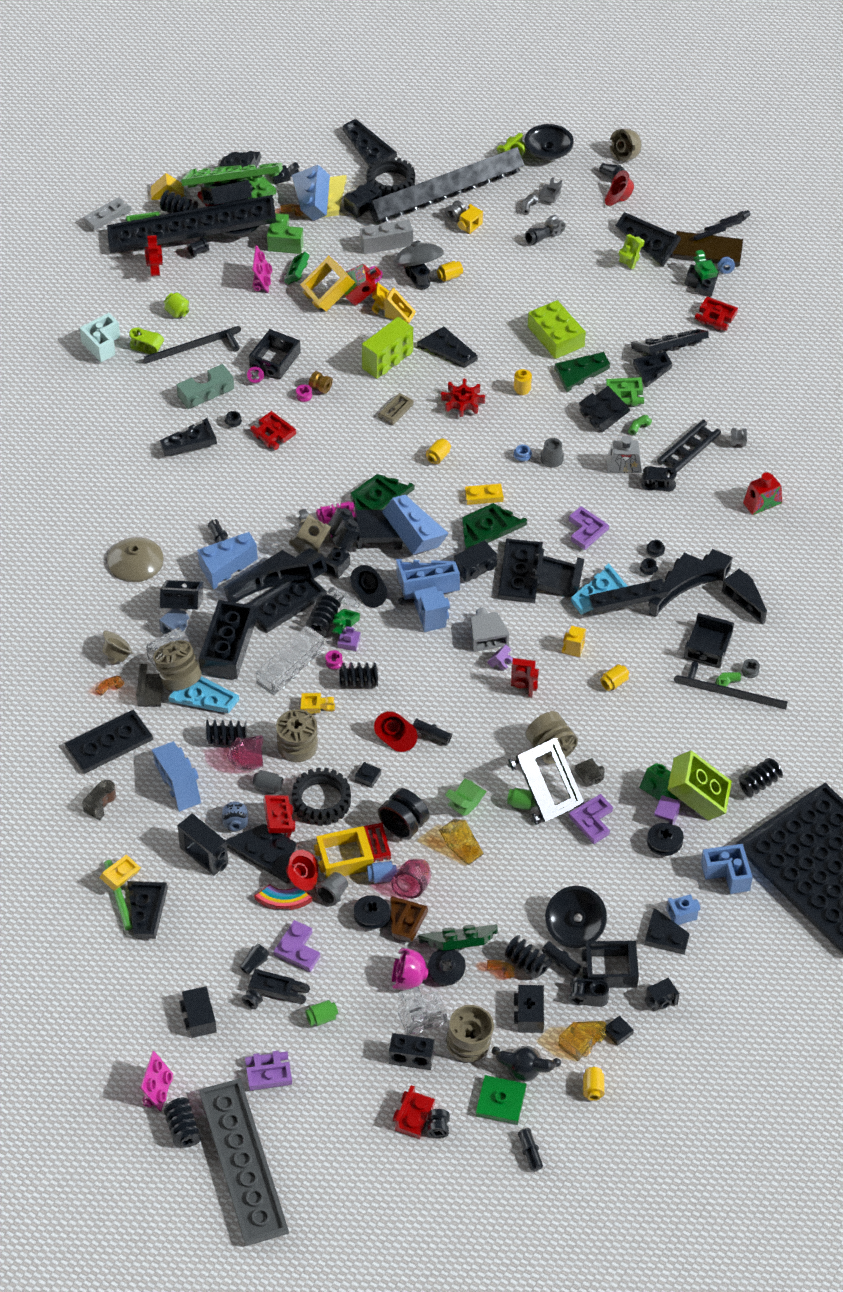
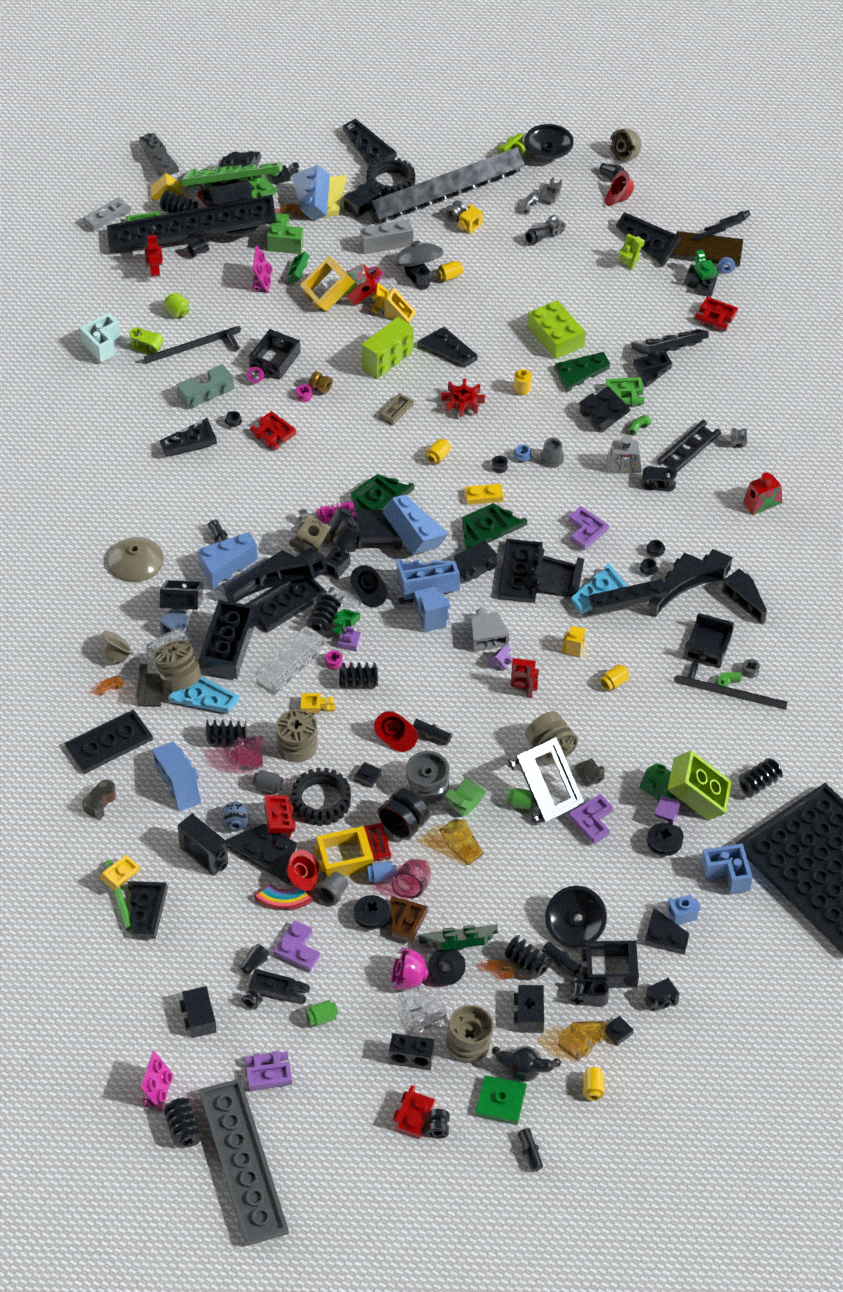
none -> dark grey slope [139,133,179,175]
none -> dark grey wheel [406,751,449,802]
none -> black bush [491,455,508,474]

